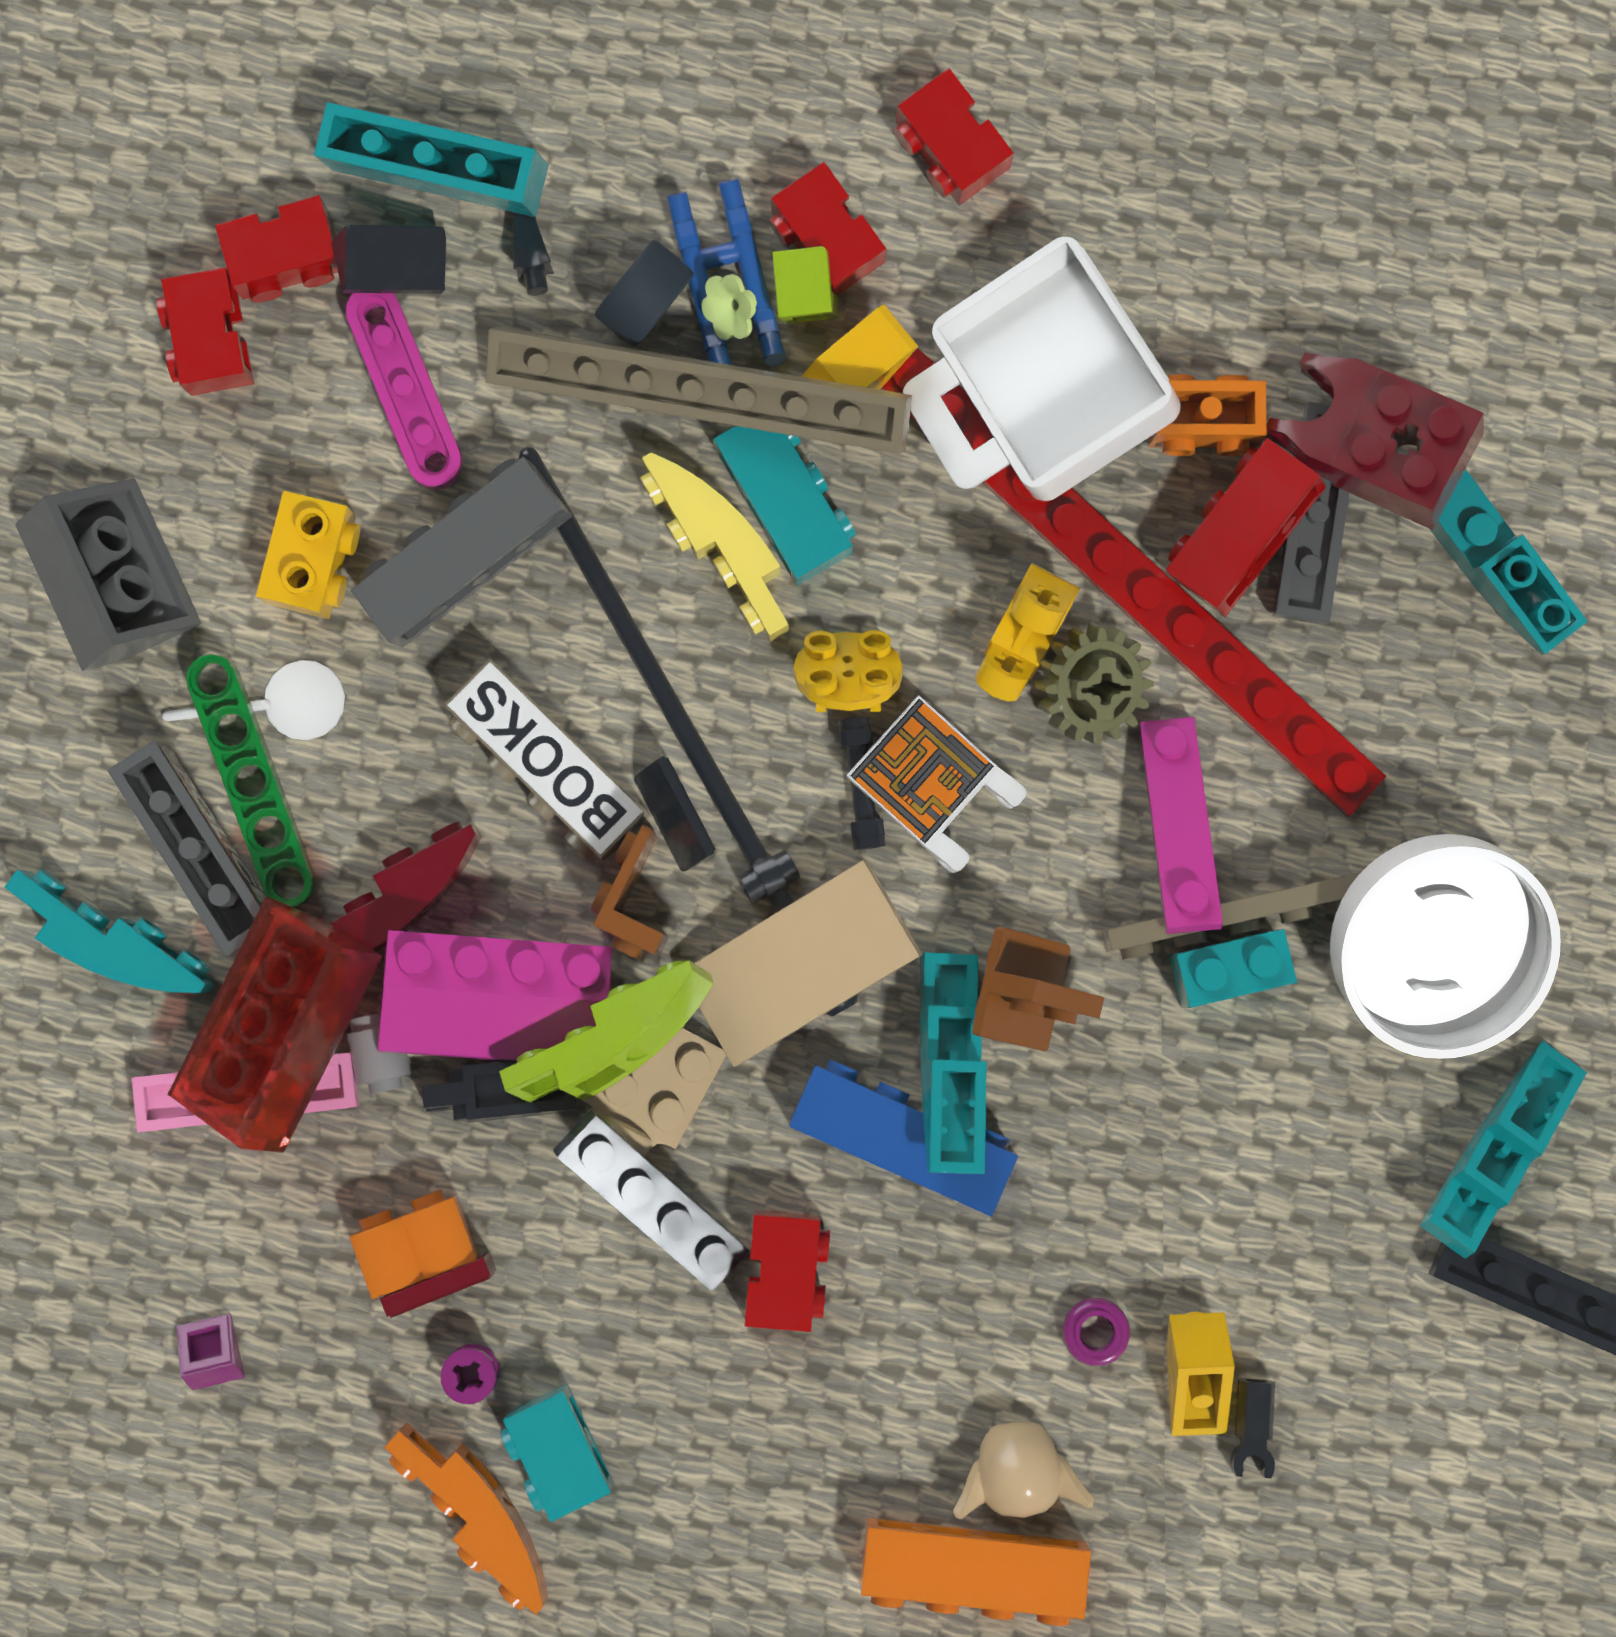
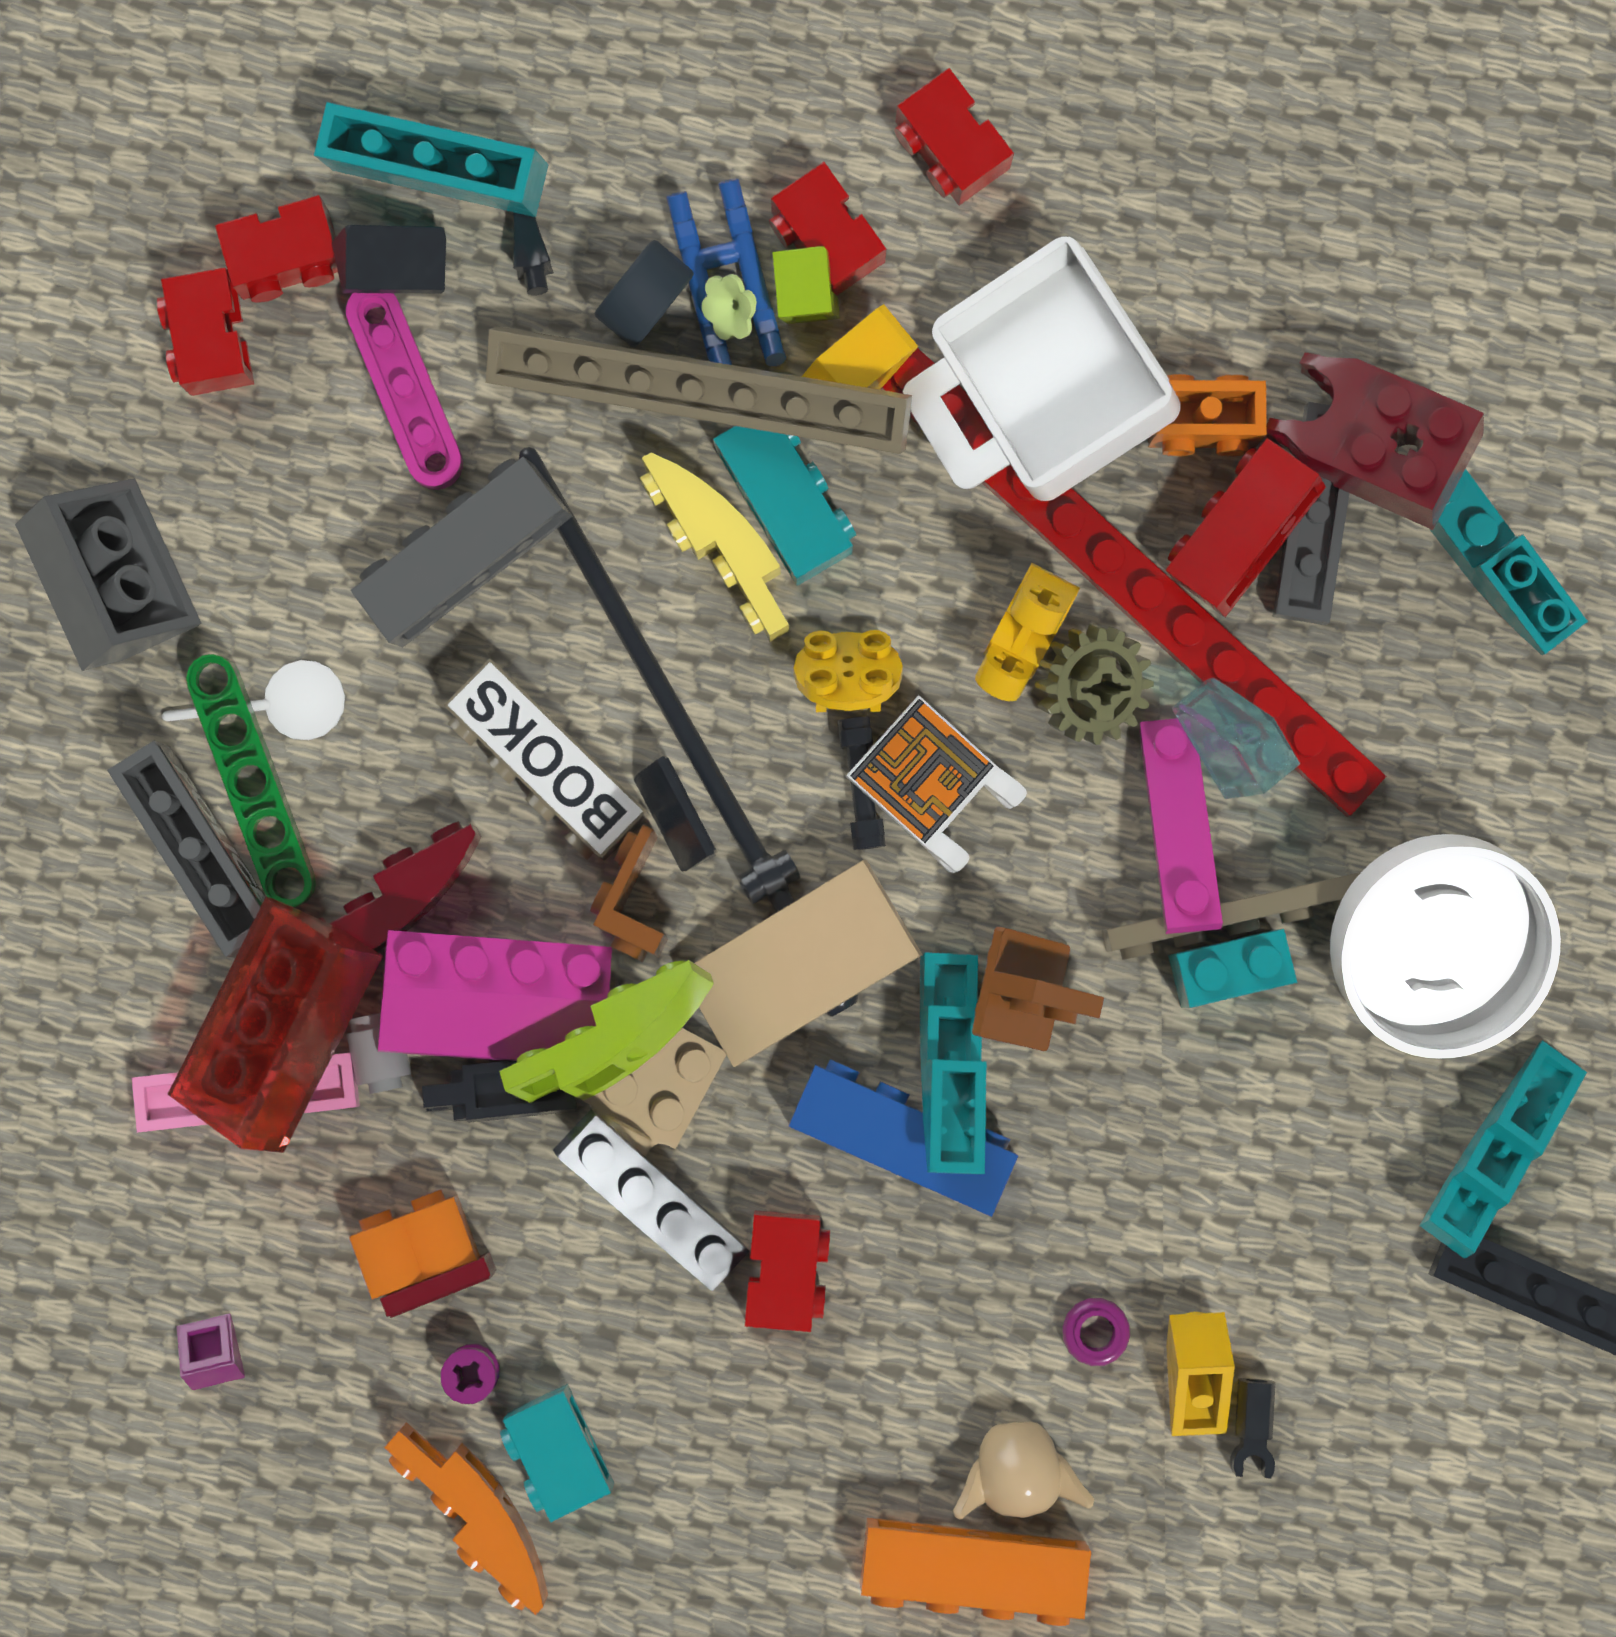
teal slope [4,868,217,993] -> none
yellow brick [256,490,360,619] -> none
none -> clear light blue slope [1172,678,1300,799]

